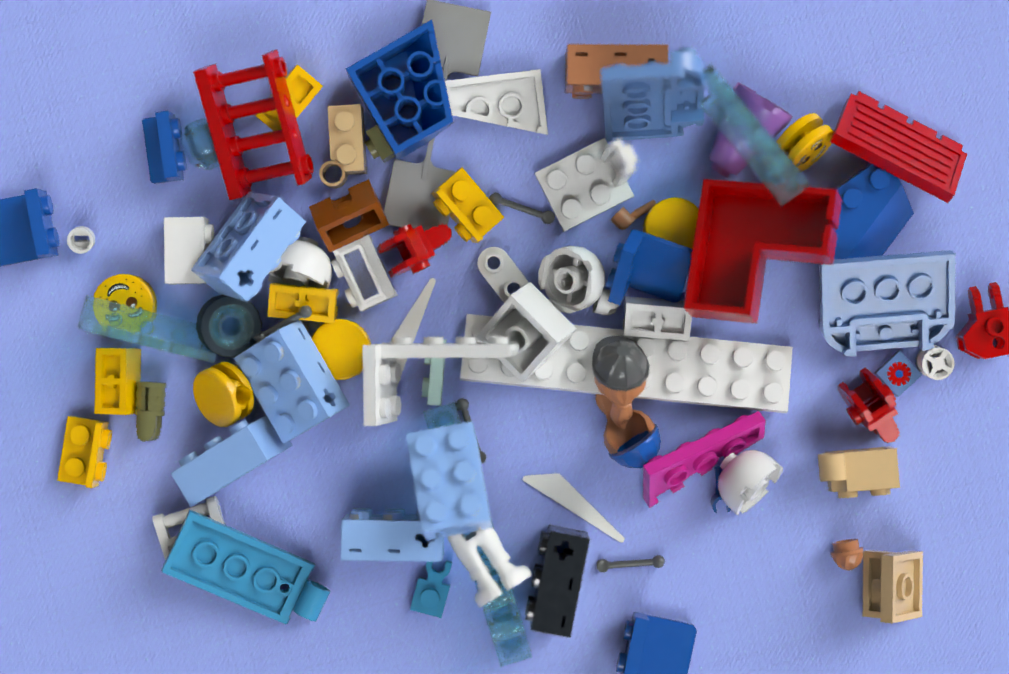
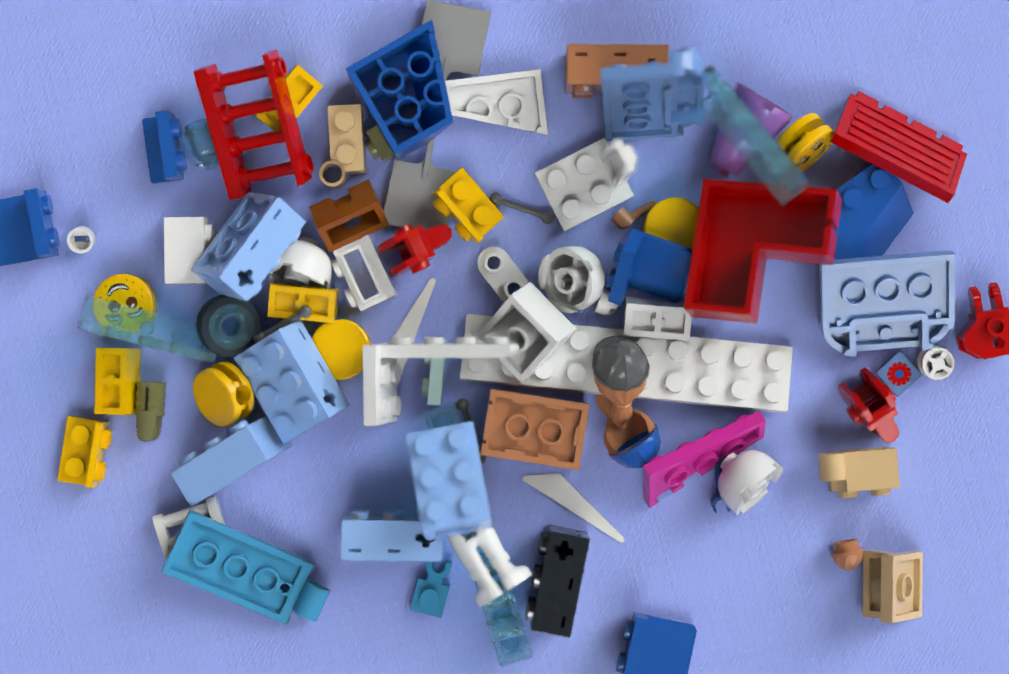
dark grey hinge [596,555,665,572] -> none
none -> nougat piece [480,388,590,470]

